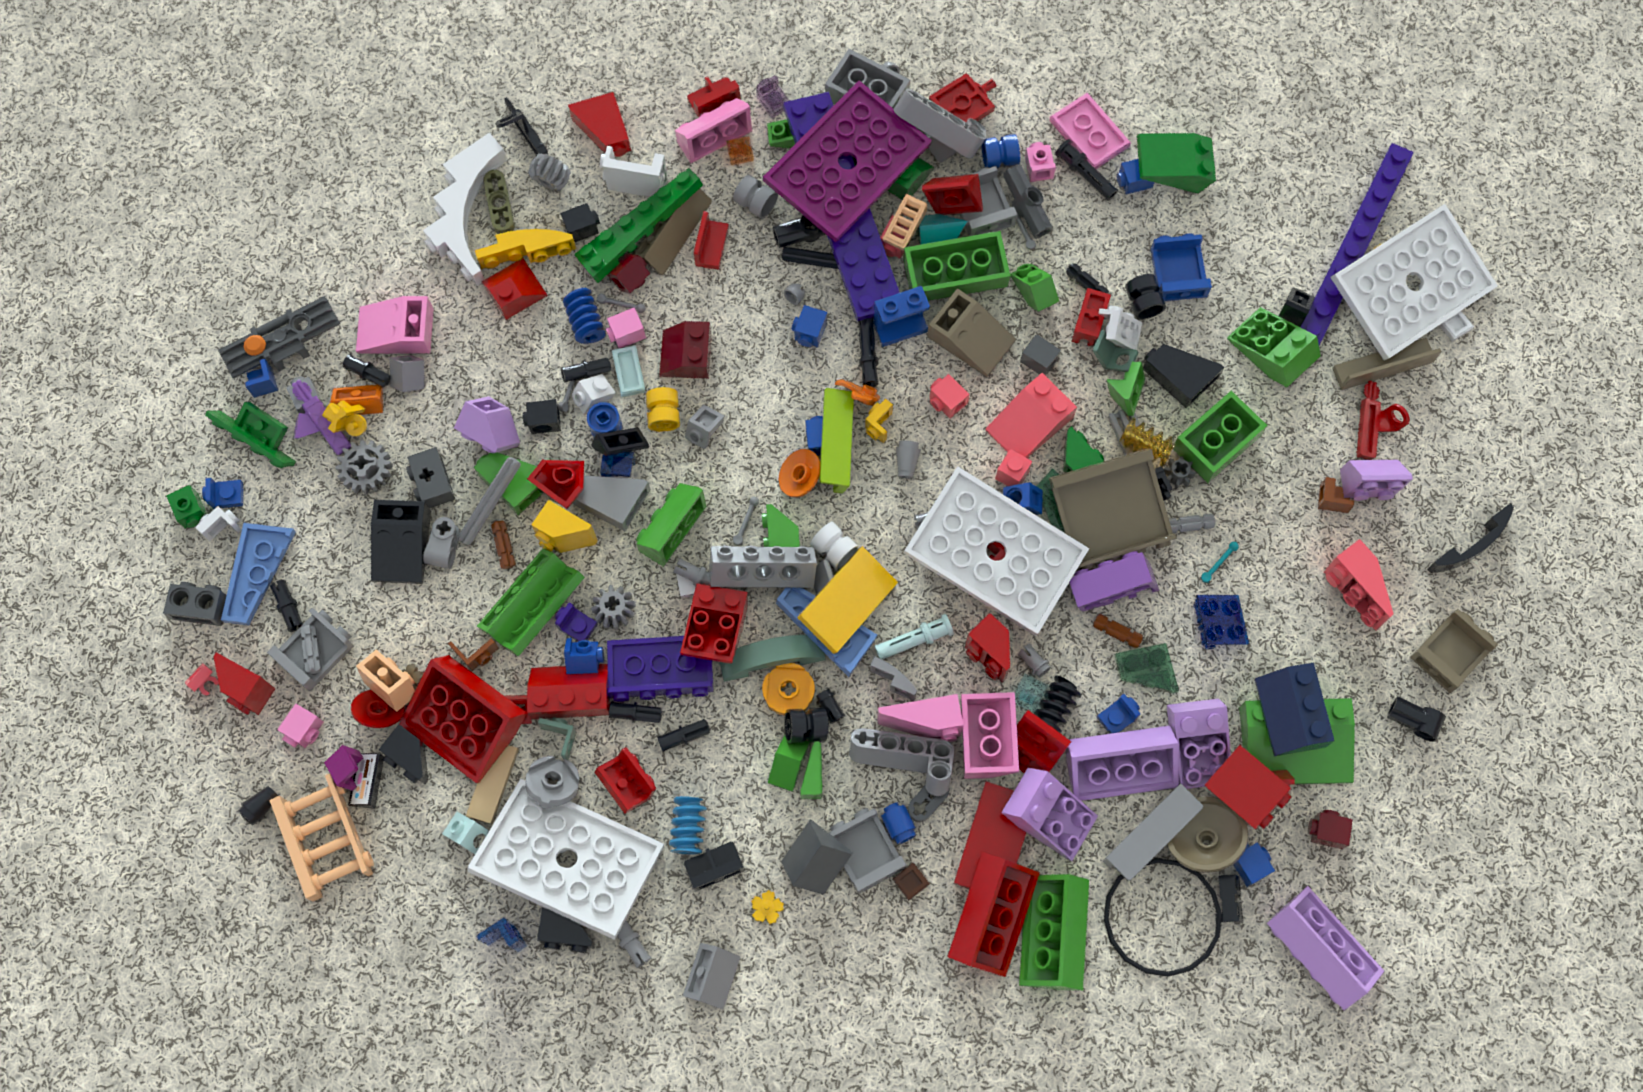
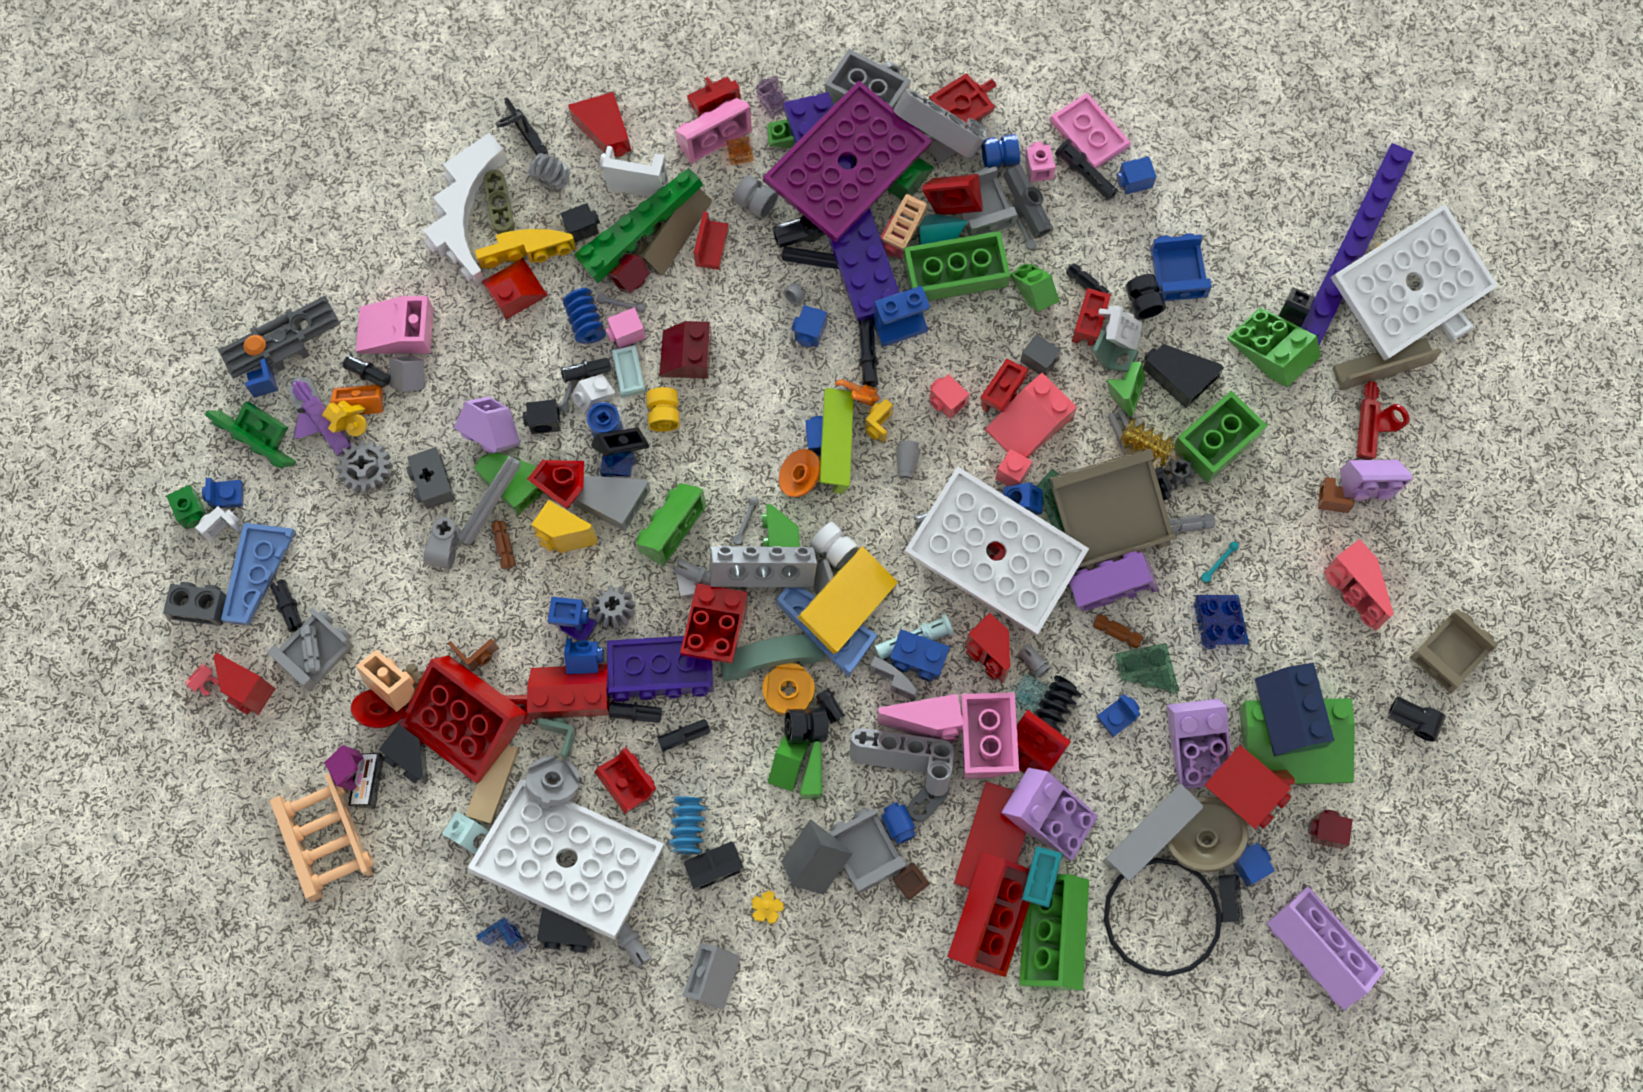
black cone [238,786,278,826] -> none
bright pink brick [277,703,324,748] -> none
black slope [371,500,431,584] -> none
bright green slope [477,549,585,657] -> none
light grey bracket [685,404,724,449] -> none
dark tan slope [927,288,1016,377] -> none
green slope [1063,426,1104,473] -> none
lavender slope [1066,726,1179,801] -> none
green slope [1136,133,1216,193] -> none
black slope [1427,503,1514,573] -> none
none -> blue bracket [547,596,589,631]
none -> blue bracket [889,629,950,682]
none -> red panel [980,358,1029,412]
none -> teal plate [1022,846,1063,907]

